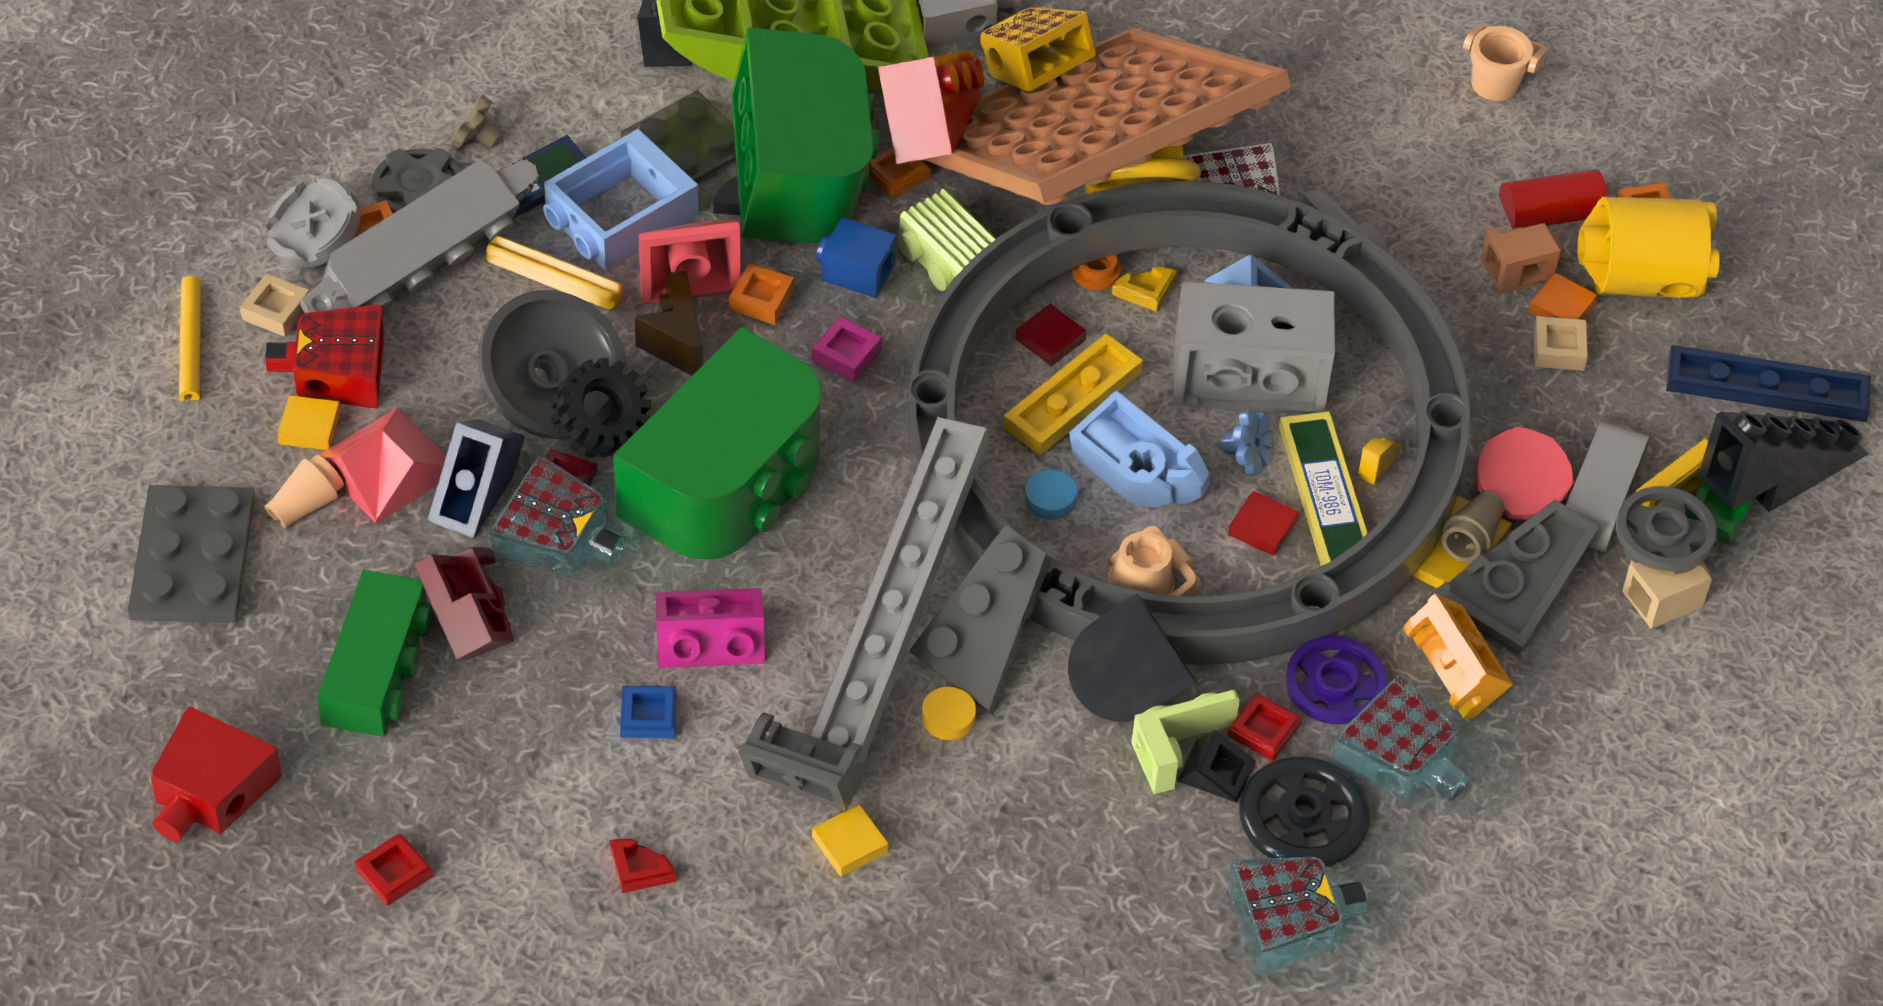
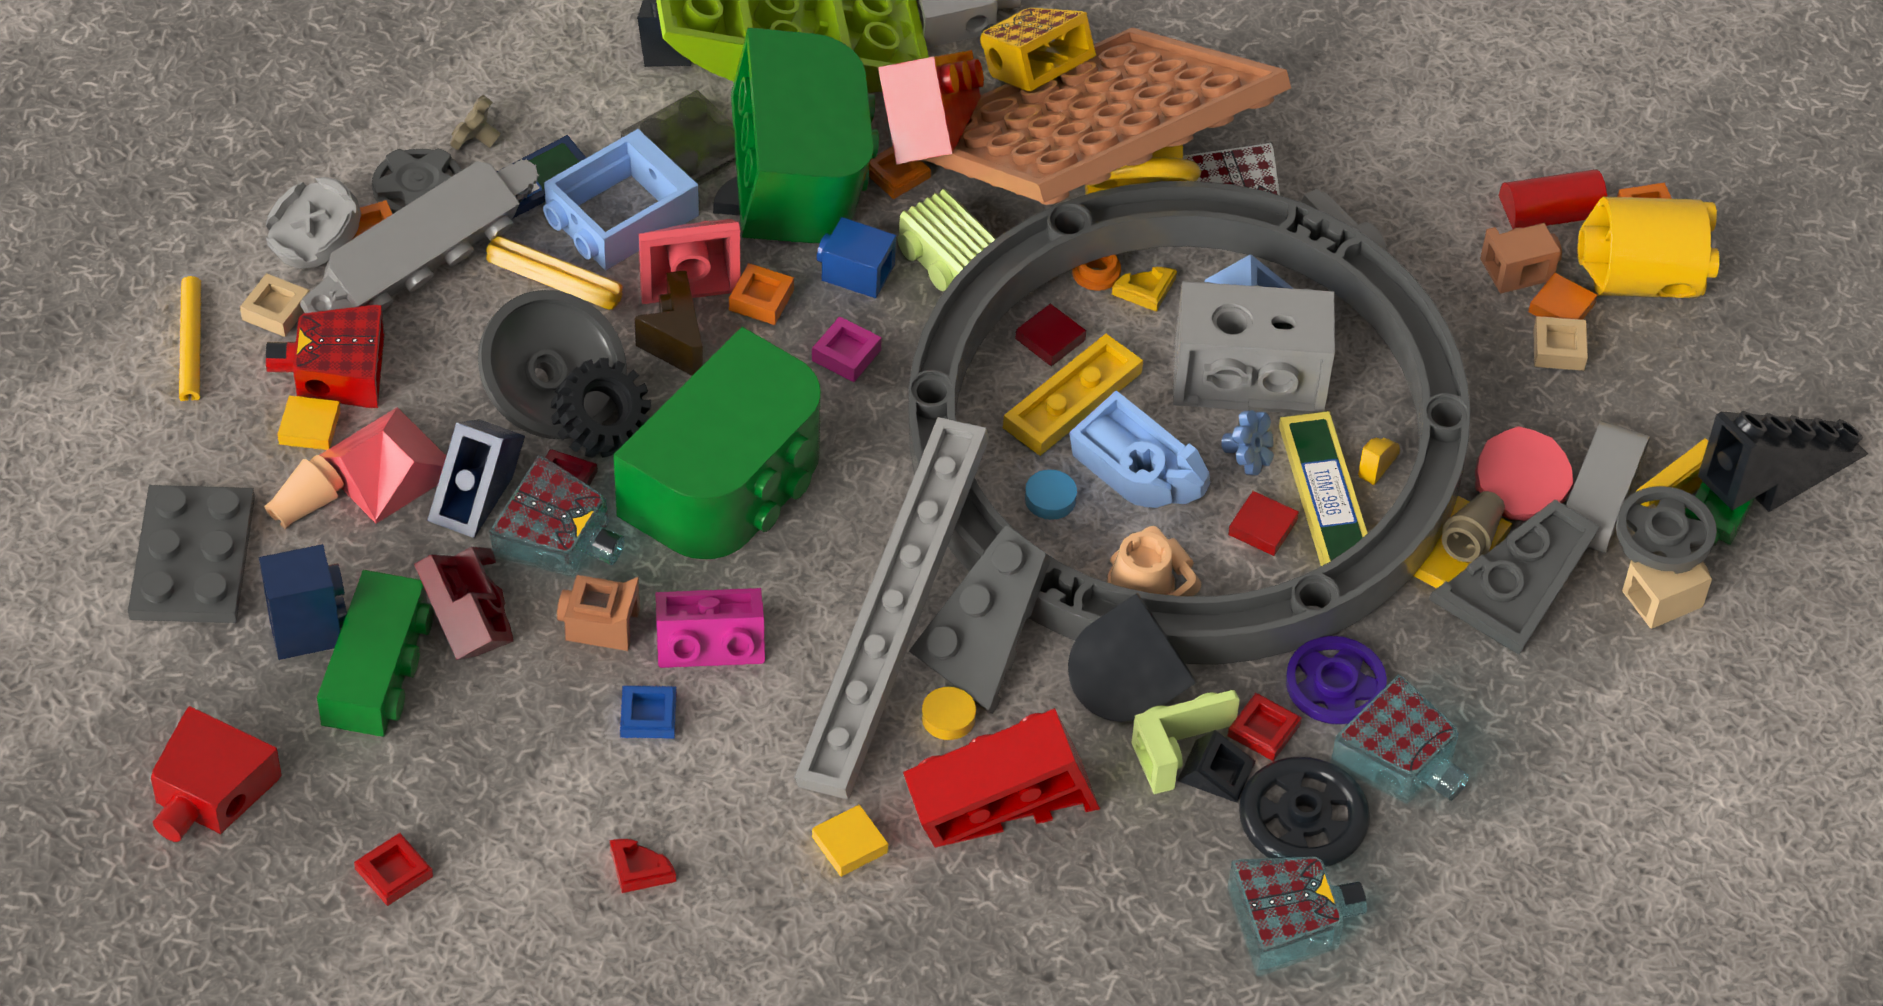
dark grey hinge [738,712,872,811] -> none
light orange hinge [1403,593,1513,720] -> none
light nougat piece [1463,24,1548,101] -> none
dark blue tile [1666,345,1871,422] -> none
none -> dark blue brick [259,544,347,660]
none -> nougat window [557,575,640,651]
none -> red wedge [903,708,1100,848]

